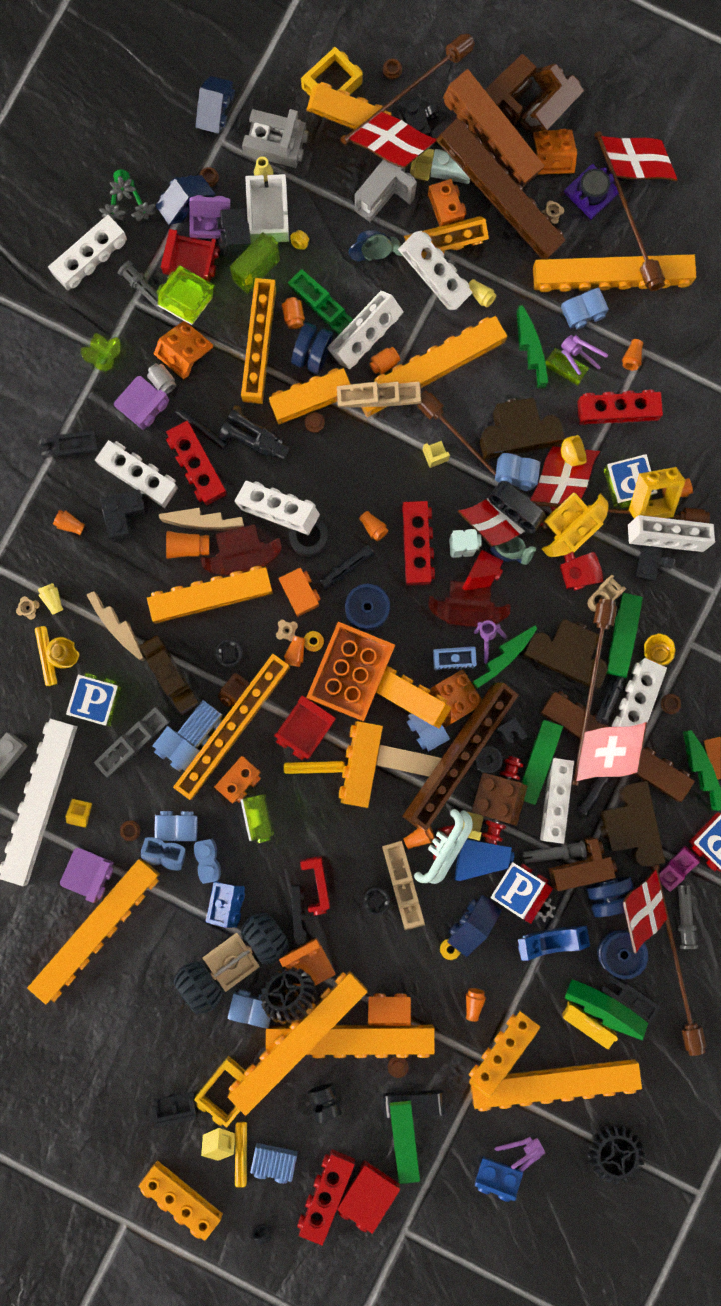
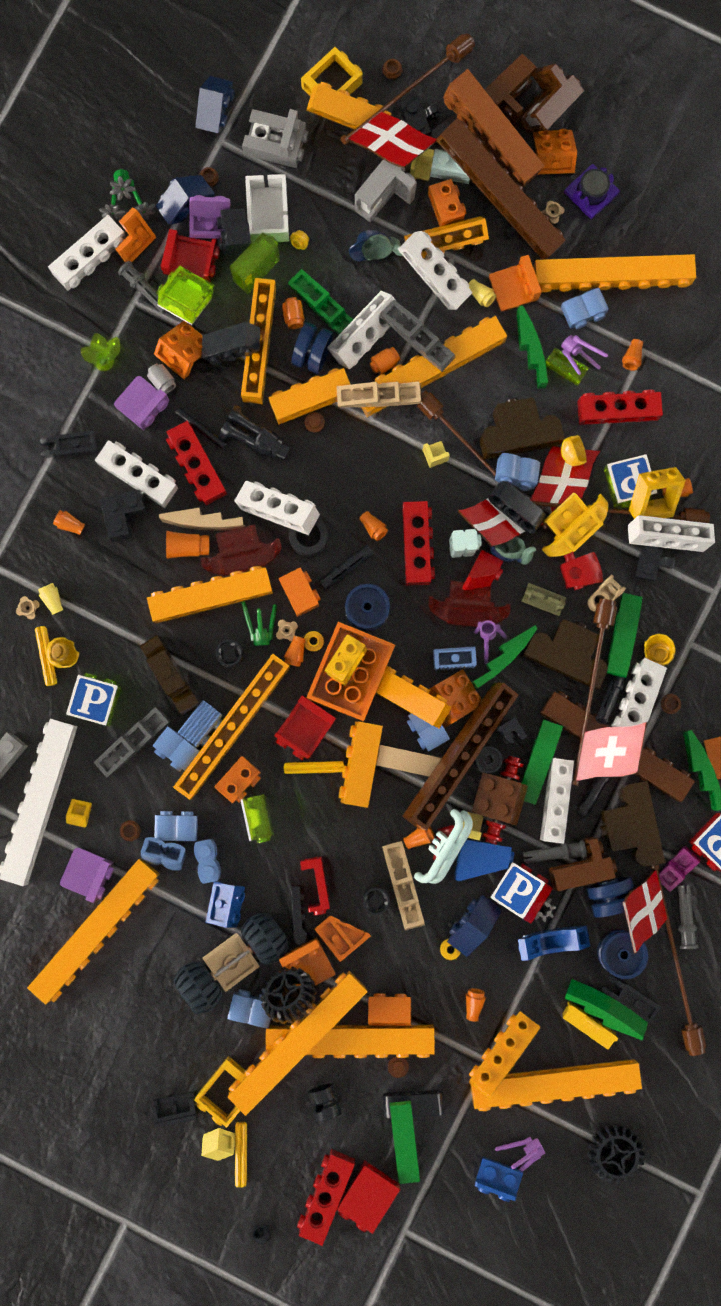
tan slope [87,591,146,661] -> none
light orange brick [138,1160,223,1241] -> none
reddish brown bracket [218,672,250,708] -> none
medium blue brick [250,1143,298,1184] -> none
light yellow cone [254,156,273,182] -> none
flag [594,131,678,292] -> none
none -> orange plate [115,207,156,263]
none -> black brick [201,321,260,365]
none -> green plant [241,601,277,646]
none -> orange wing [314,916,371,962]
none -> yellow window [325,634,367,686]
none -> dark grey slope [381,300,455,372]
none -> orange bracket [489,255,542,312]
none -> olive hinge [521,583,566,616]

